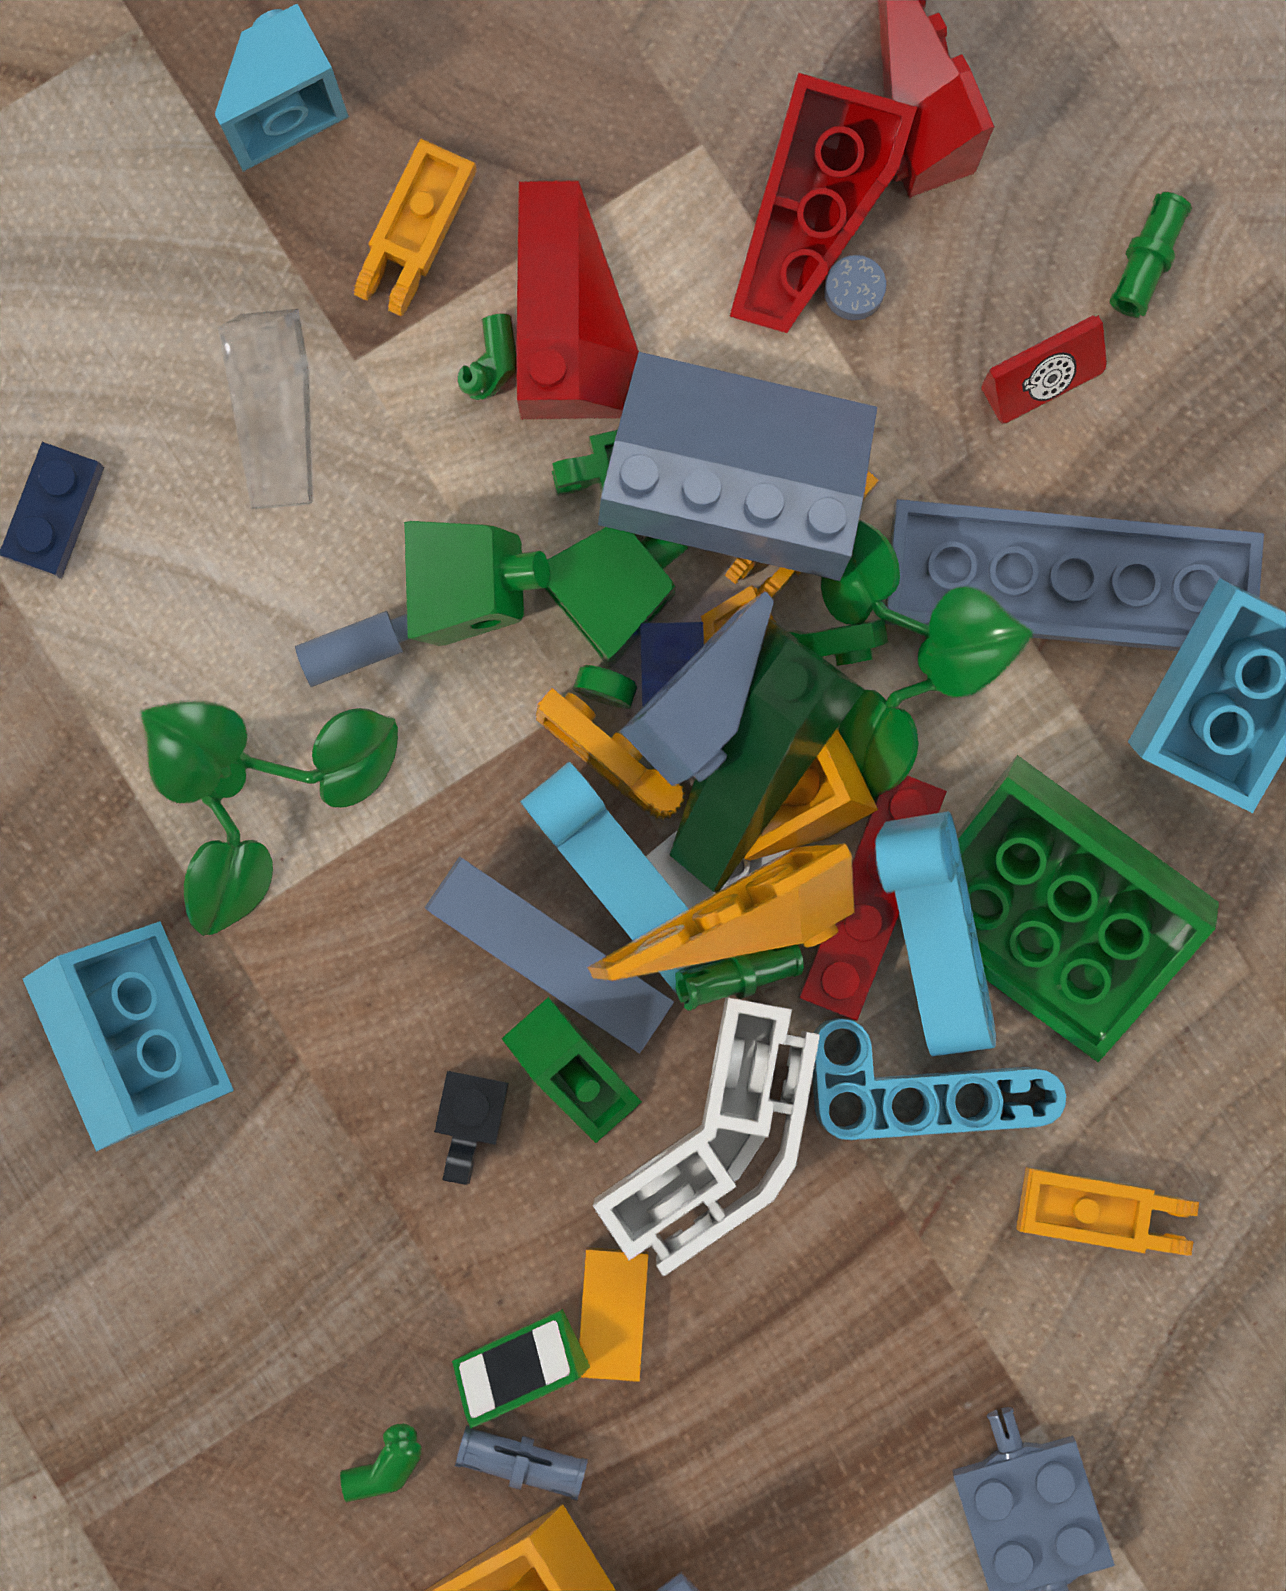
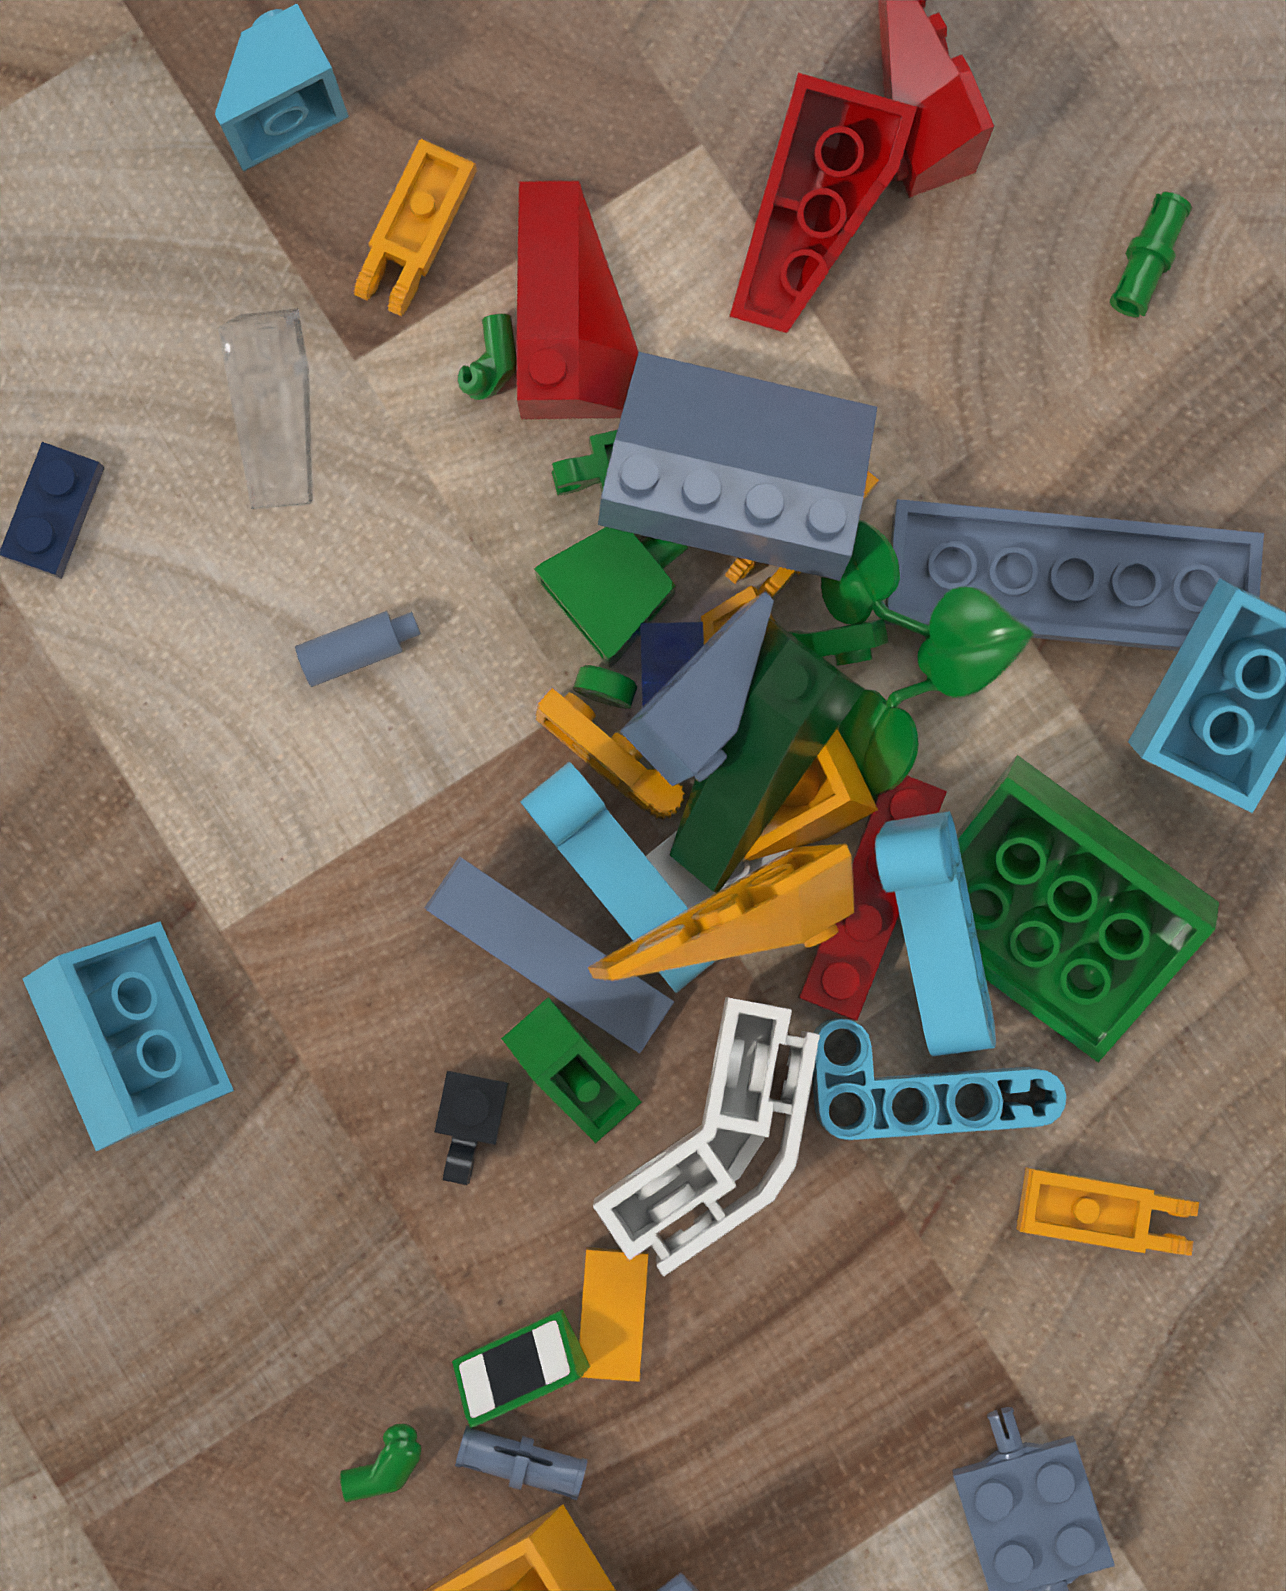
green plant [140,701,398,936] -> none
green torso [404,521,550,646] -> none
green pin [675,944,804,1011] -> none
sand blue tile [824,255,886,320] -> none
red slope [981,315,1107,424] -> none

